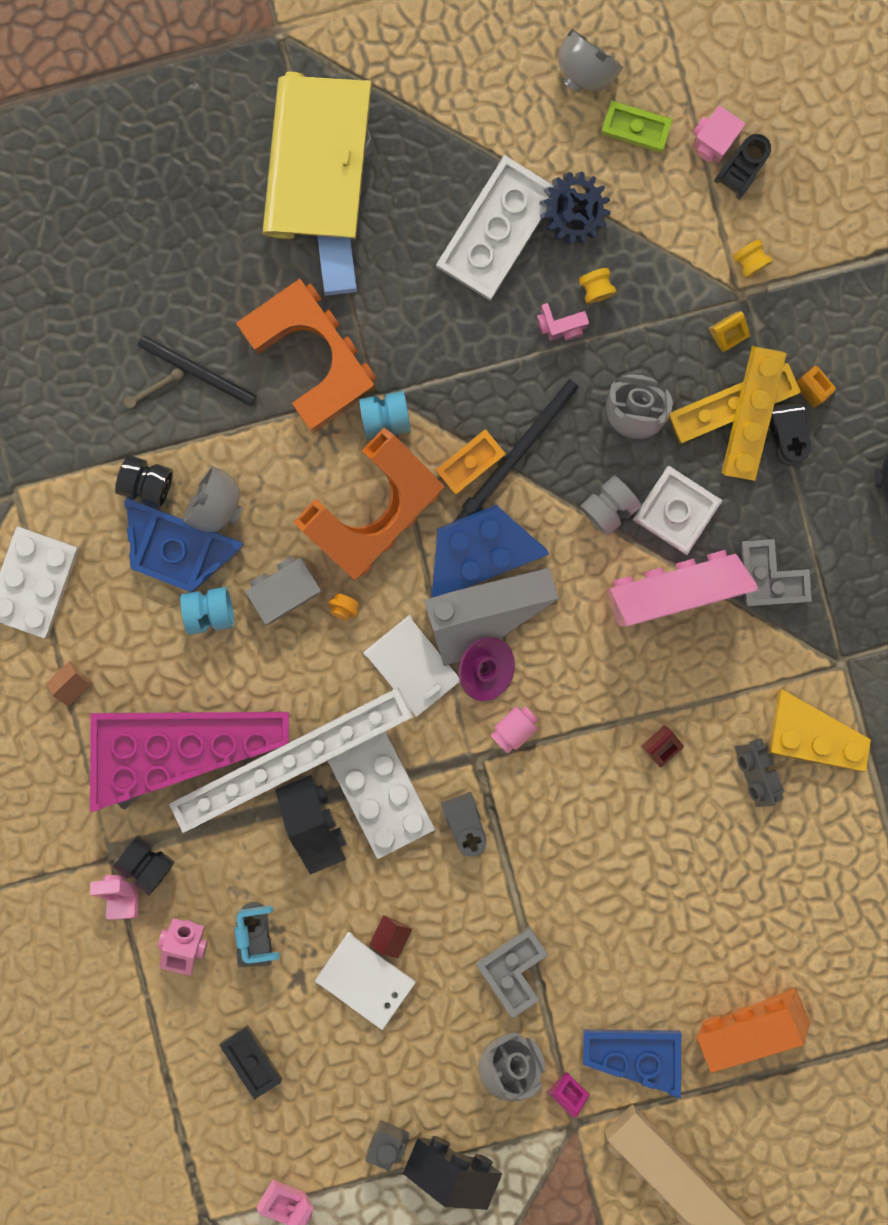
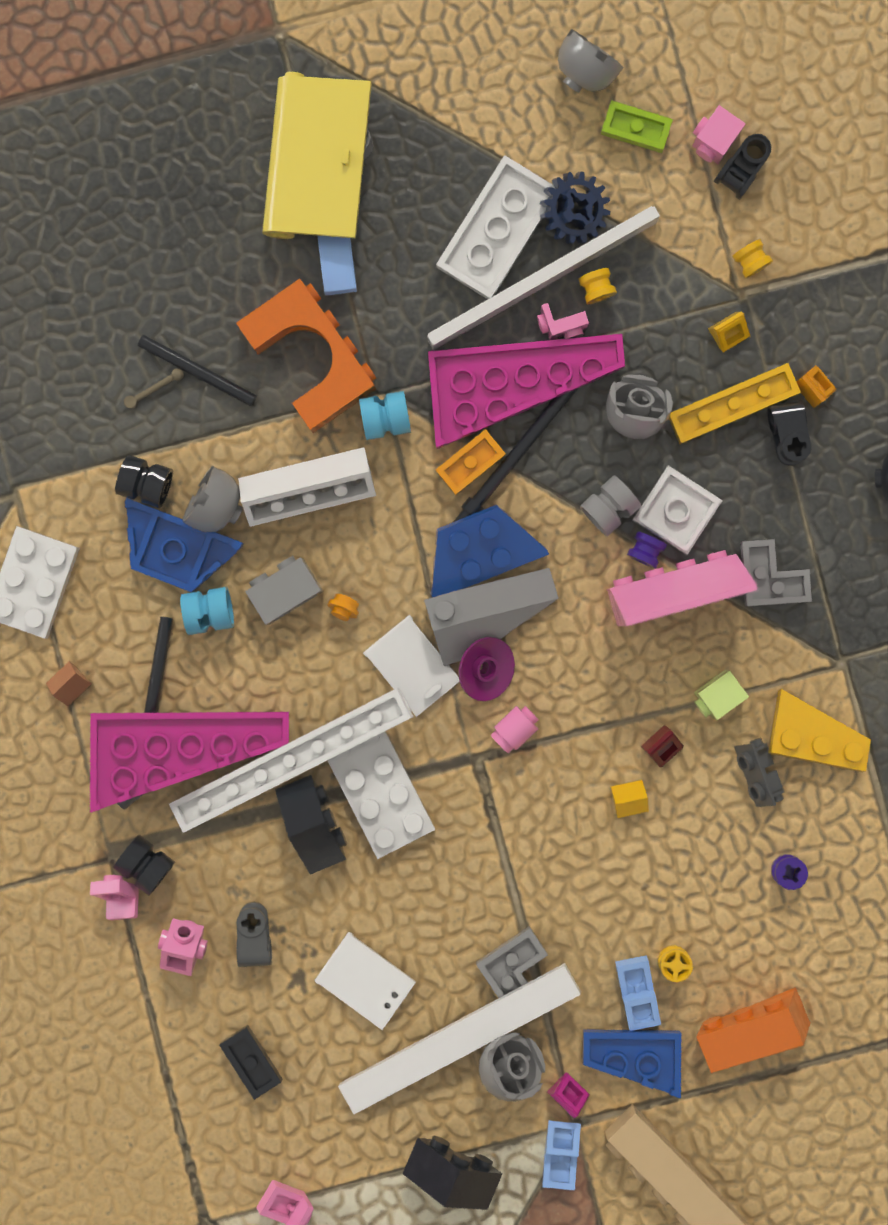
medium azure piece [234,906,280,964] -> none
orange arch [294,428,445,580] -> none
dark grey brick [365,1120,410,1171] -> none
dark red slope [370,915,413,958] -> none
dark grey piece [440,791,487,857] -> none
yellow plate [721,346,787,481] -> none
none -> black bar [144,616,173,713]
none -> white brick [238,447,376,527]
none -> white tile [338,963,581,1114]
none -> white tile [427,206,660,351]
none -> dark pink wing [428,334,625,449]
none -> light blue slope [542,1120,581,1191]
none -> yellow slope [610,780,649,818]
none -> light blue slope [615,955,661,1031]
none -> dark purple wheel [627,532,667,569]
none -> yellow wheel [657,945,693,982]
none -> yellowish green brick [694,670,749,720]
none -> dark purple wheel [771,854,808,890]

